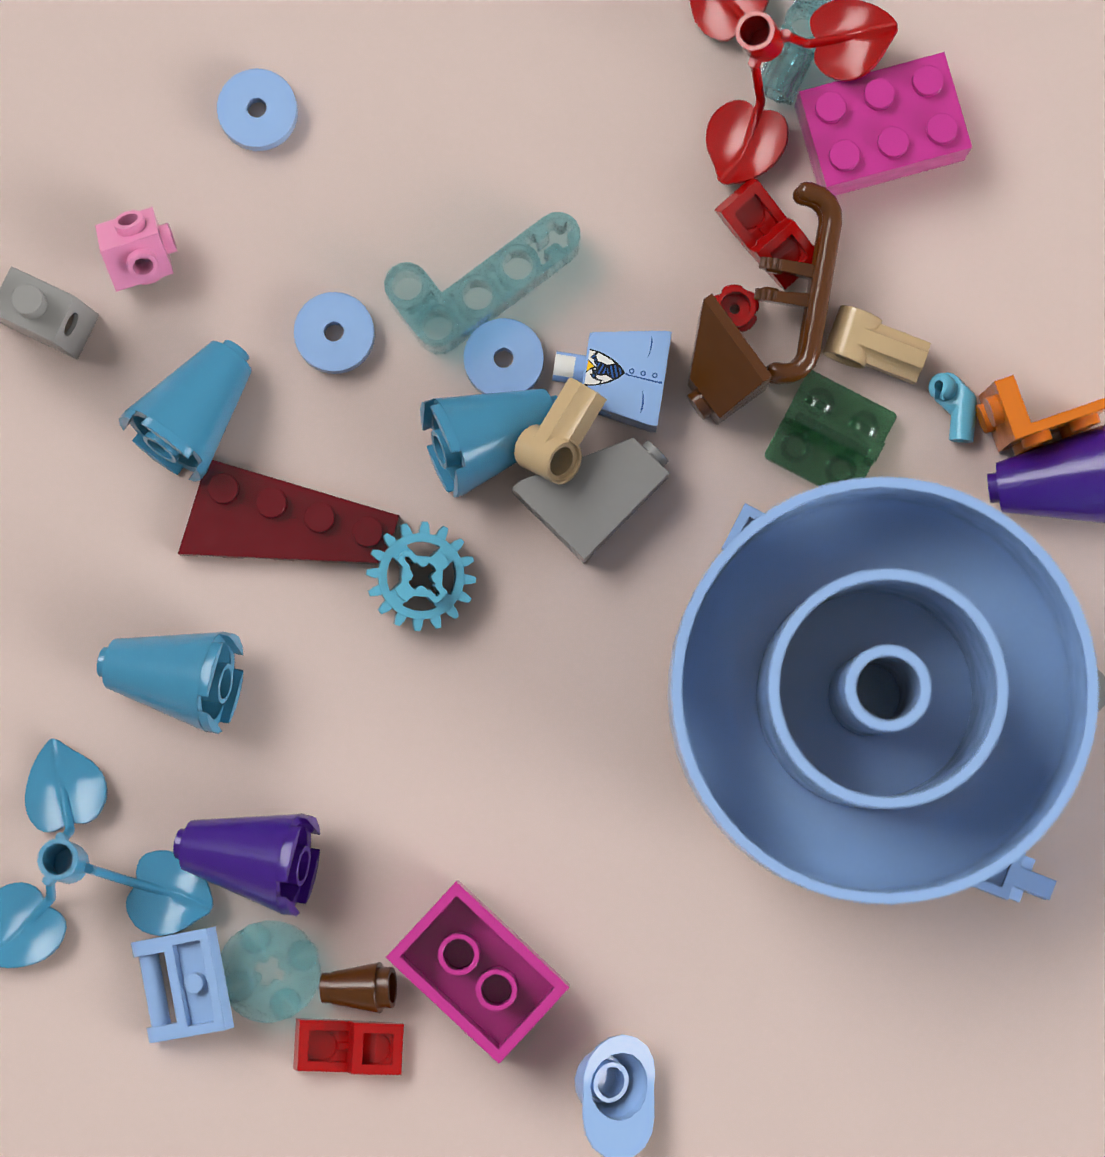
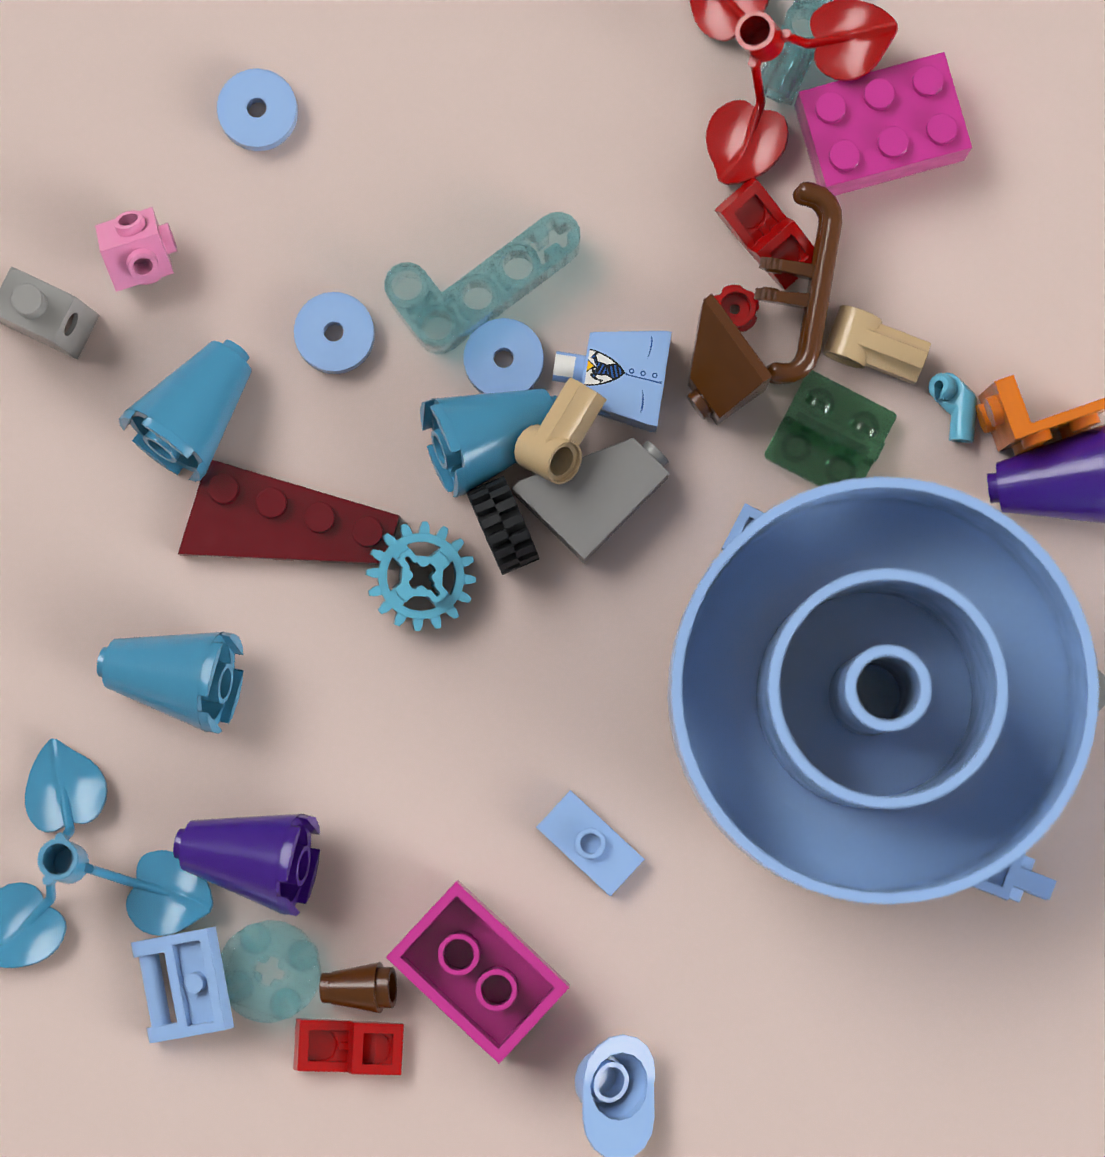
none -> black tyre [466,476,539,575]
none -> light blue plate [536,790,645,896]

